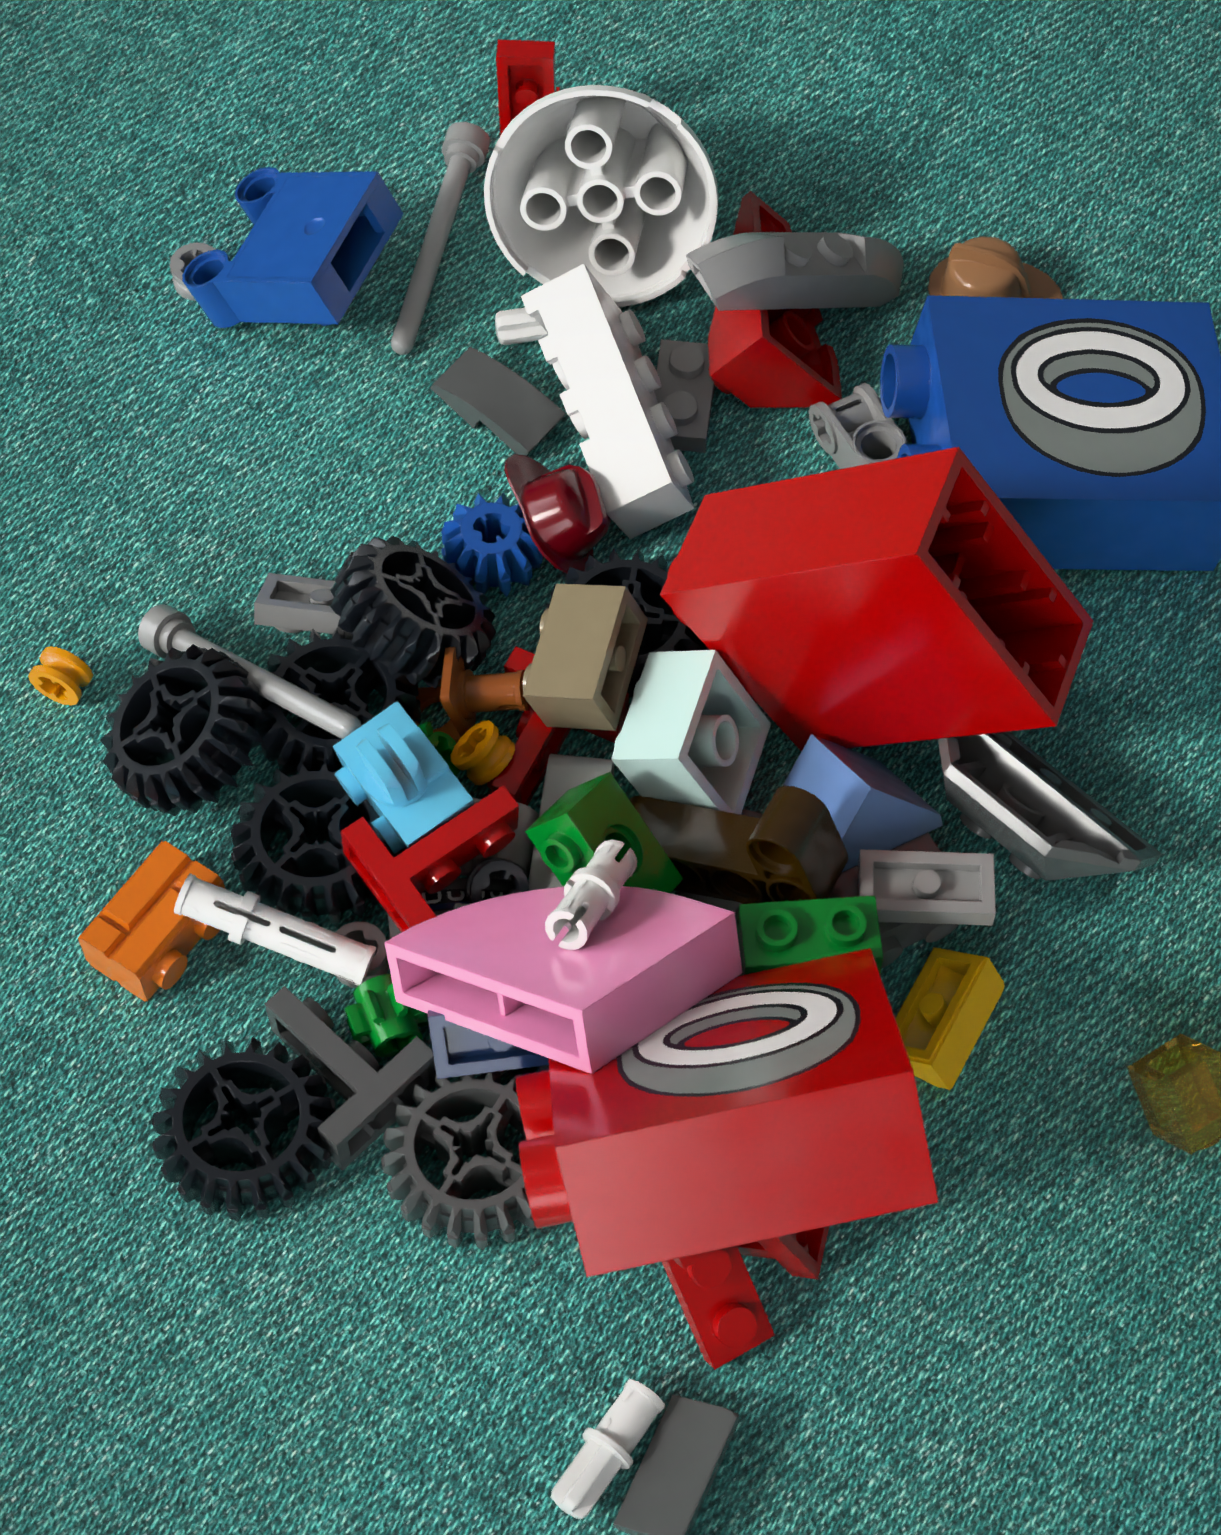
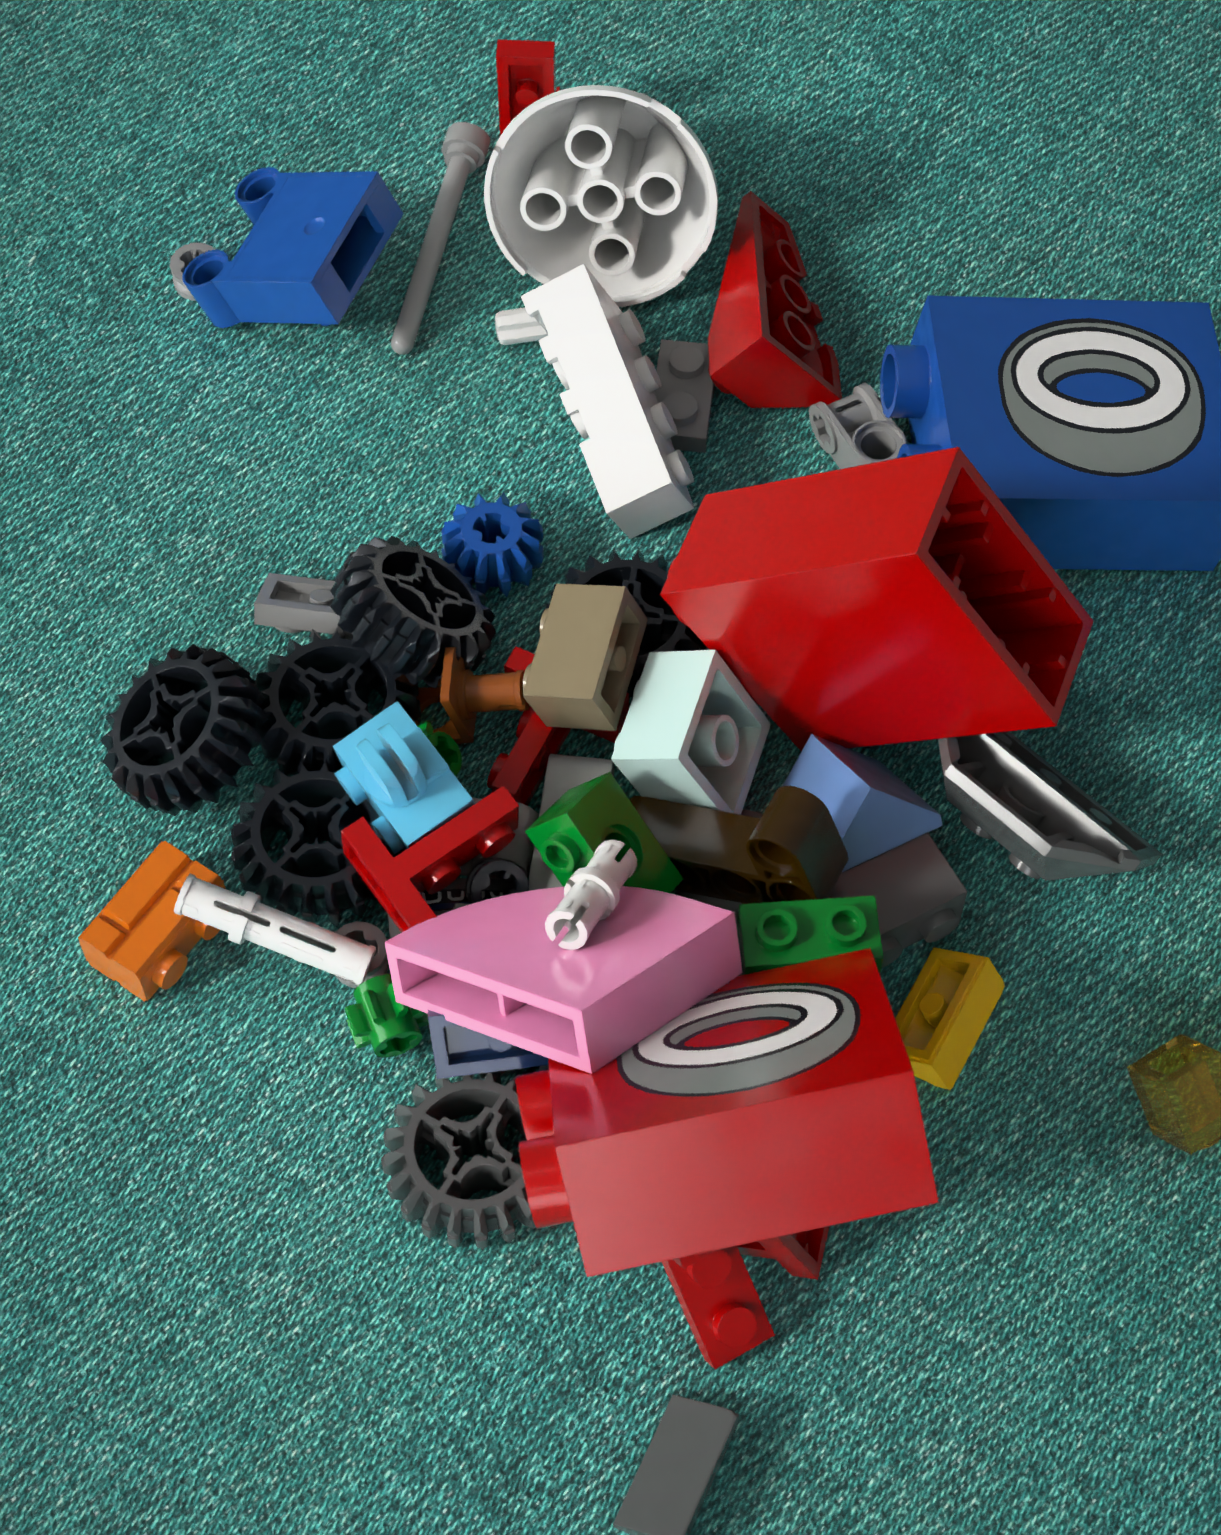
light orange bush [28,646,93,706] -> none
light grey piece [138,604,362,739] -> none
black gear [152,1036,336,1222] -> none
dark grey bracket [264,986,436,1171] -> none
dark grey slope [430,347,566,456] -> none
light orange bush [451,720,515,785] -> none
dark red piece [504,454,611,573] -> none
white axle [551,1379,665,1519] -> none
light grey brick [686,232,904,311] -> none
light grey plate [858,849,996,926] -> none
medium nougat piece [928,236,1063,299] -> none

